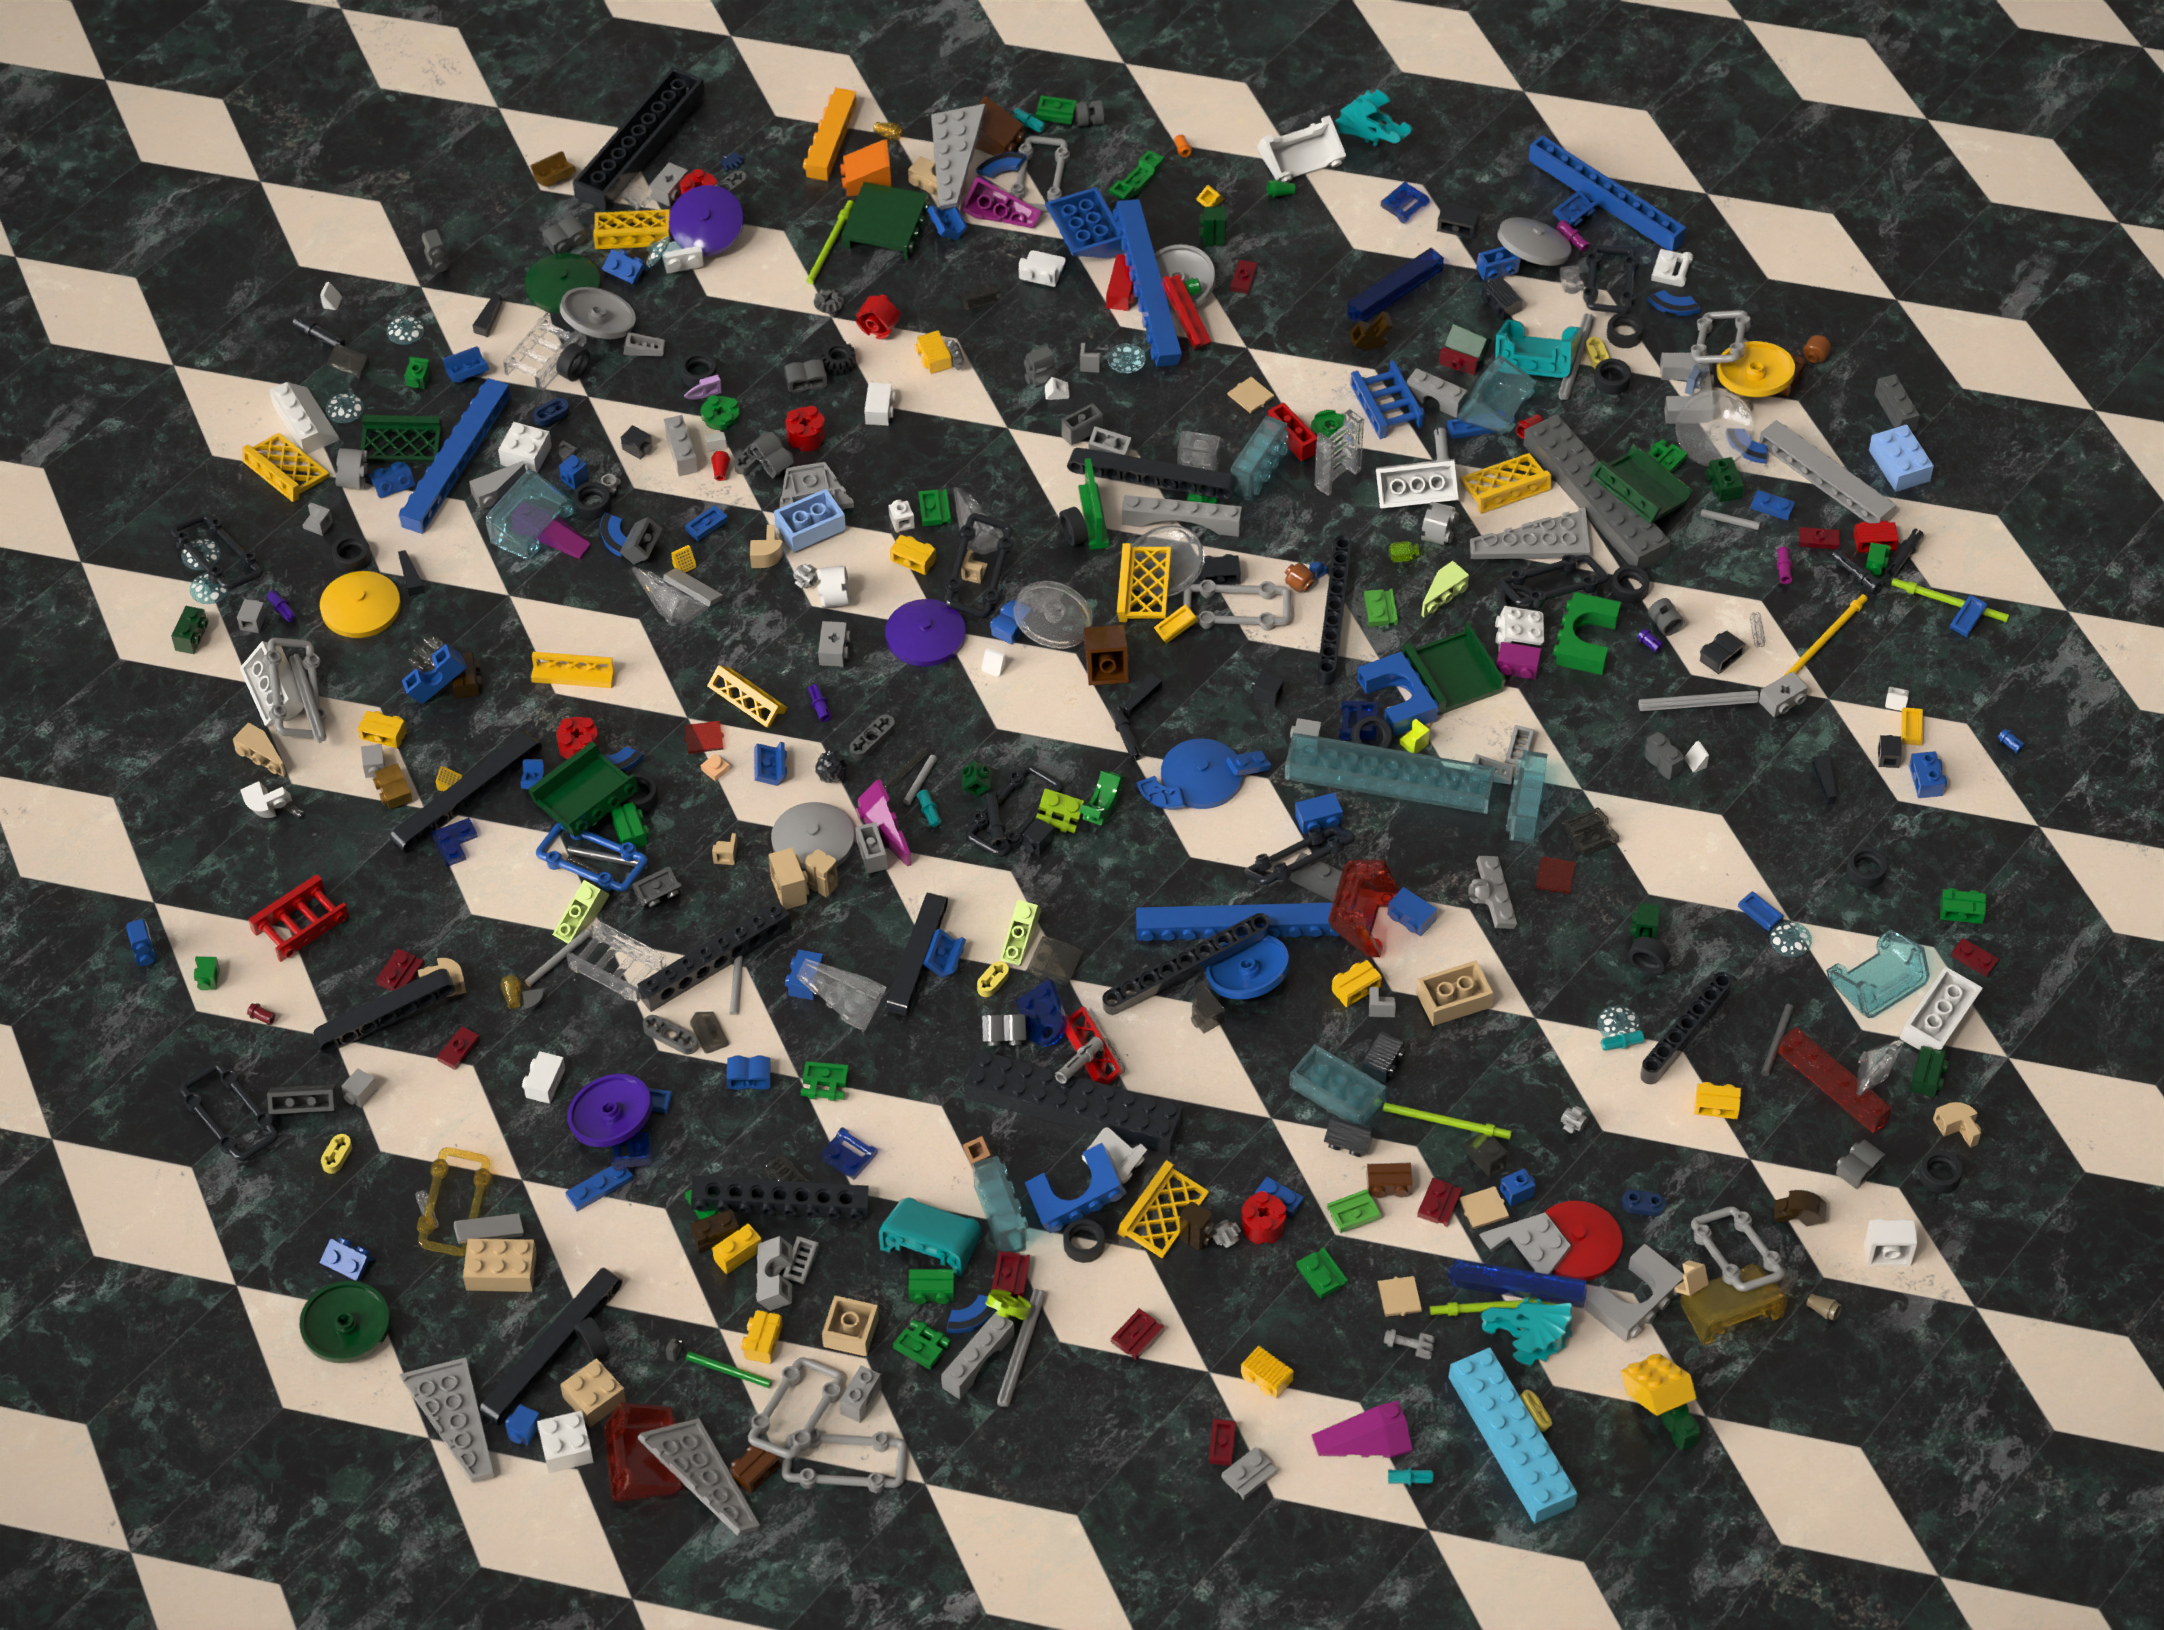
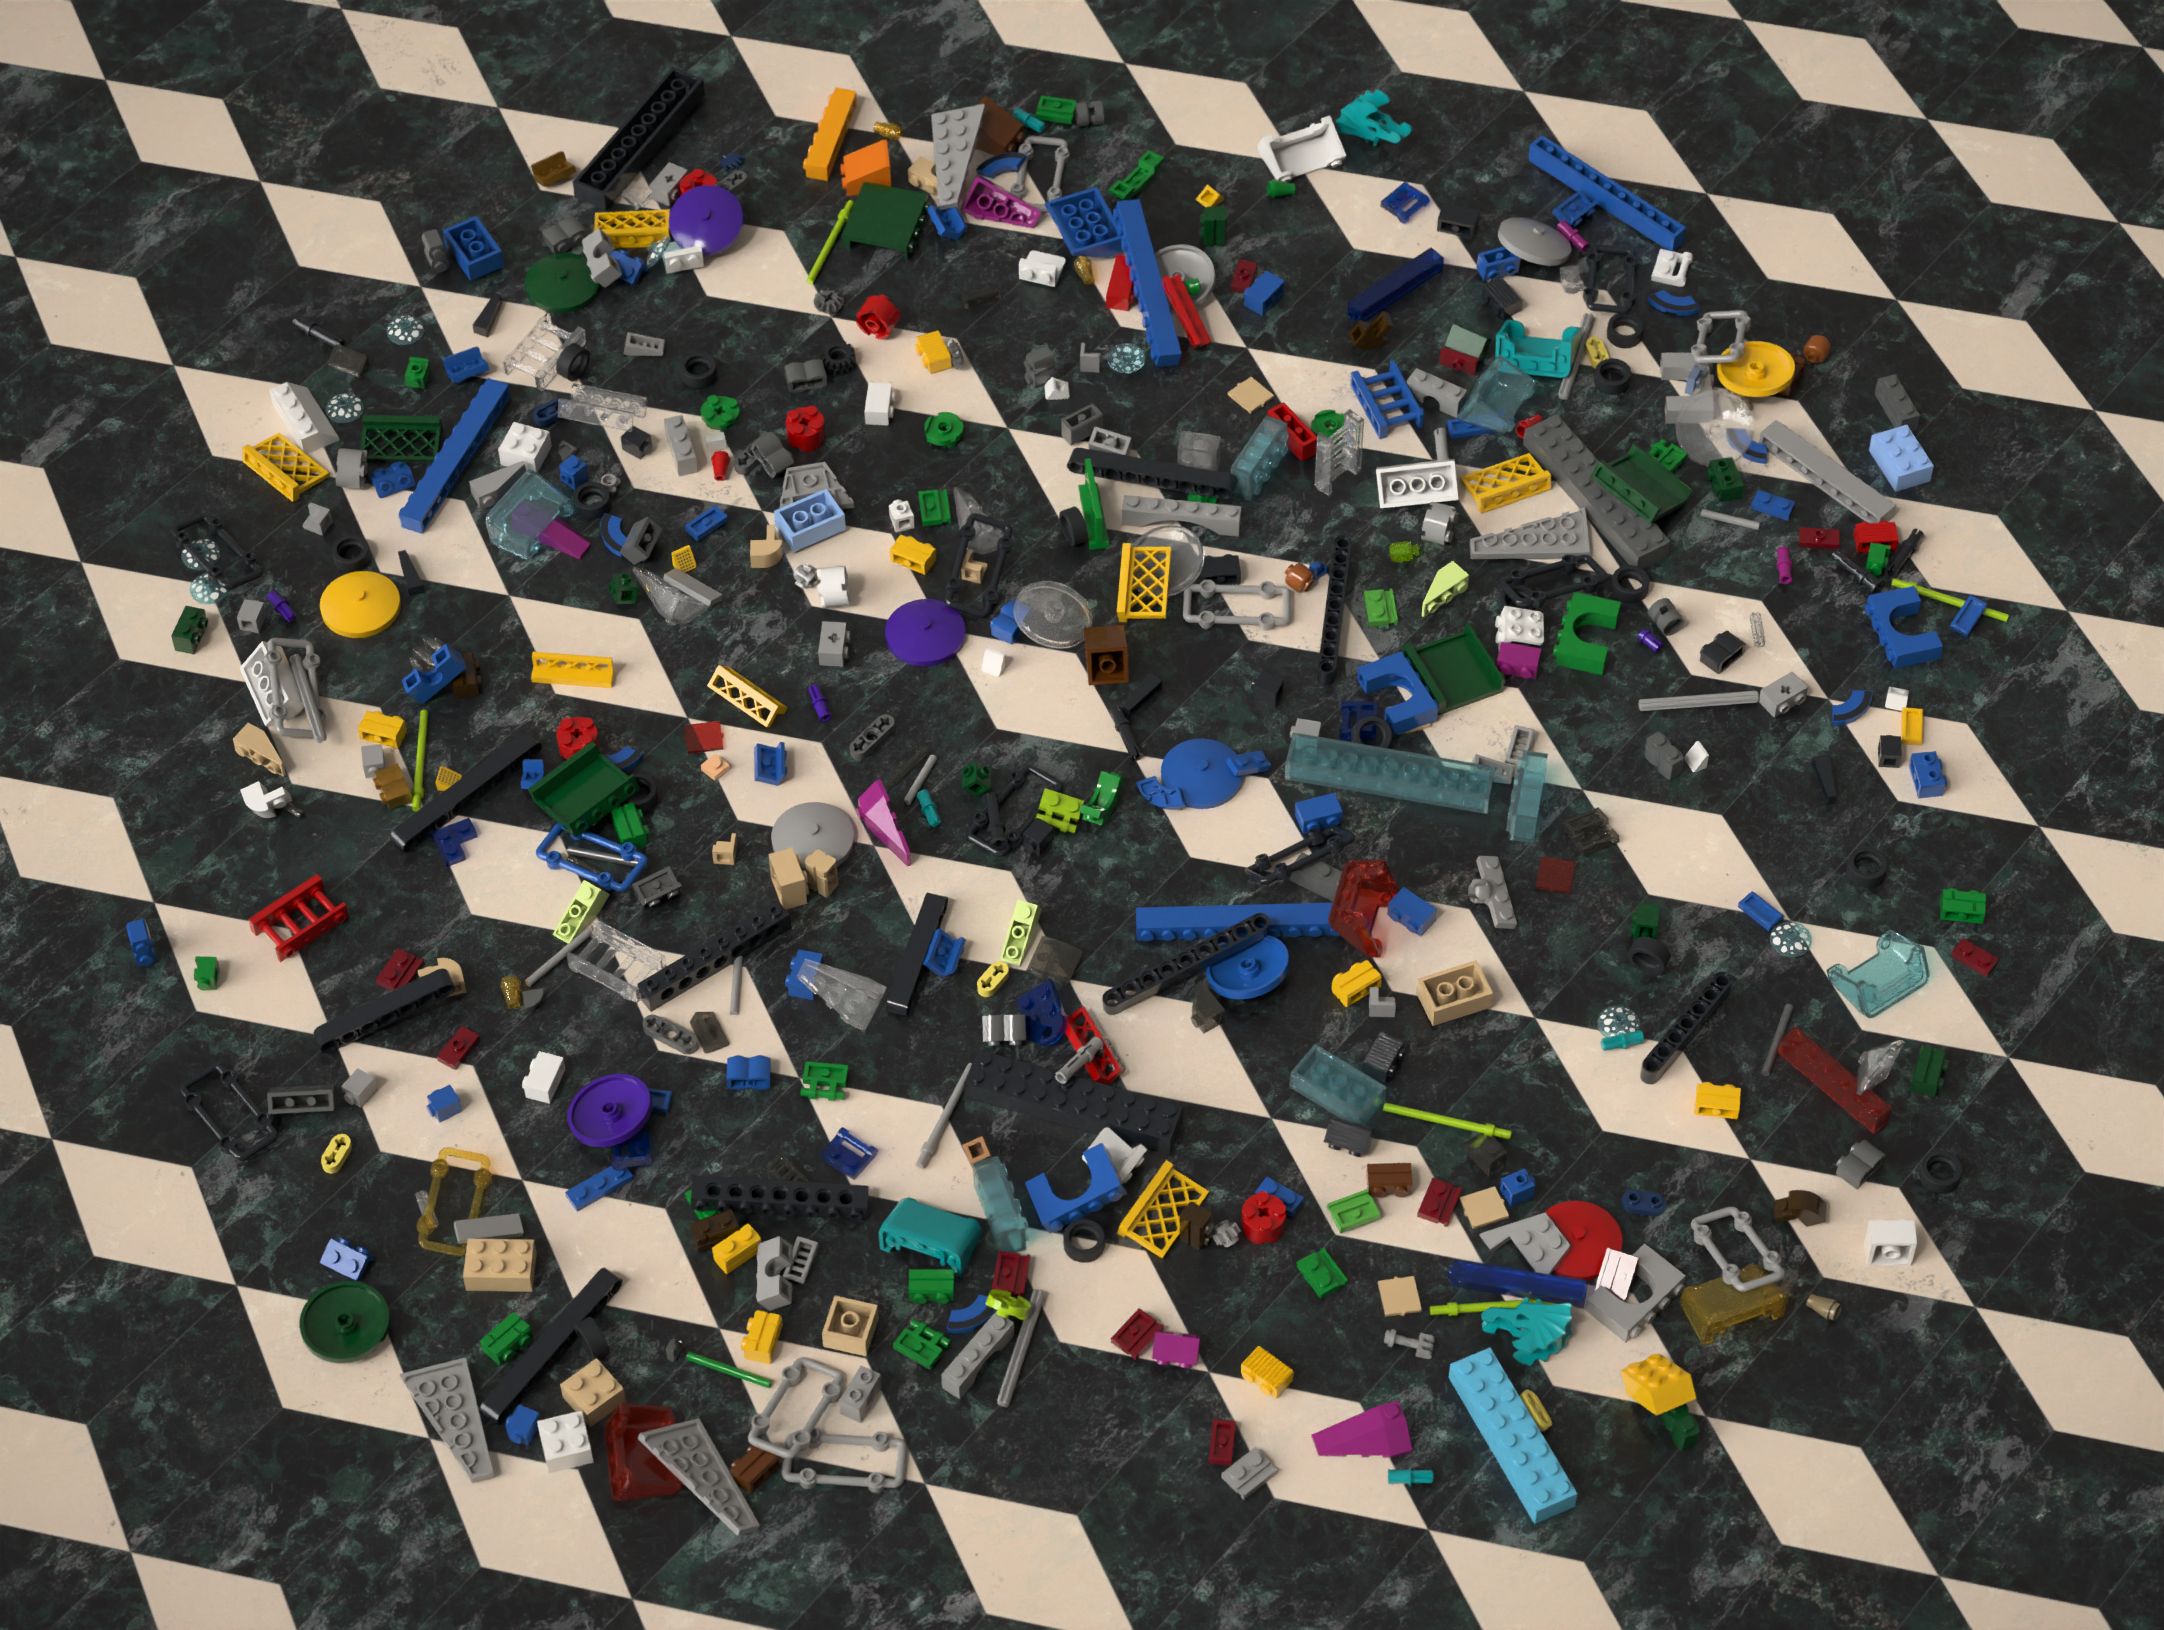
dark red pin [247,1003,276,1026] -> none
white slope [320,282,342,310] -> none
light grey dish [560,287,636,339] -> none
lavender plate [684,375,722,399] -> none
black piece [815,750,848,783] -> none
light grey brick [855,822,887,874] -> none
yellow tile [1154,604,1198,644] -> none
orange pin [1174,134,1192,157] -> none
neon yellow panel [1400,719,1430,755] -> none
light grey gear [1561,1106,1588,1134] -> none
tan panel [1674,1260,1709,1296] -> none
yellow bar [1784,594,1868,676] -> none
white slope [1899,966,1982,1049] -> none
tan brick [1933,1102,1981,1148] -> none
blue pin [1998,729,2025,754] -> none
none -> lime bar [411,710,429,812]
none -> blue brick [426,1084,462,1123]
none -> blue brick [443,216,504,281]
none -> green brick [480,1312,533,1365]
none -> clear fence [558,383,647,432]
none -> light grey arch [582,228,622,287]
none -> dark green brick [609,573,639,604]
none -> light grey bar [915,1063,972,1169]
none -> green plate [925,412,964,447]
none -> clear yellow cone [1073,256,1095,285]
none -> magenta brick [1152,1330,1201,1368]
none -> blue brick [1243,271,1285,316]
none -> plate [1595,1248,1639,1301]
none -> blue tile [1832,690,1873,726]
none -> blue arch [1865,586,1943,668]

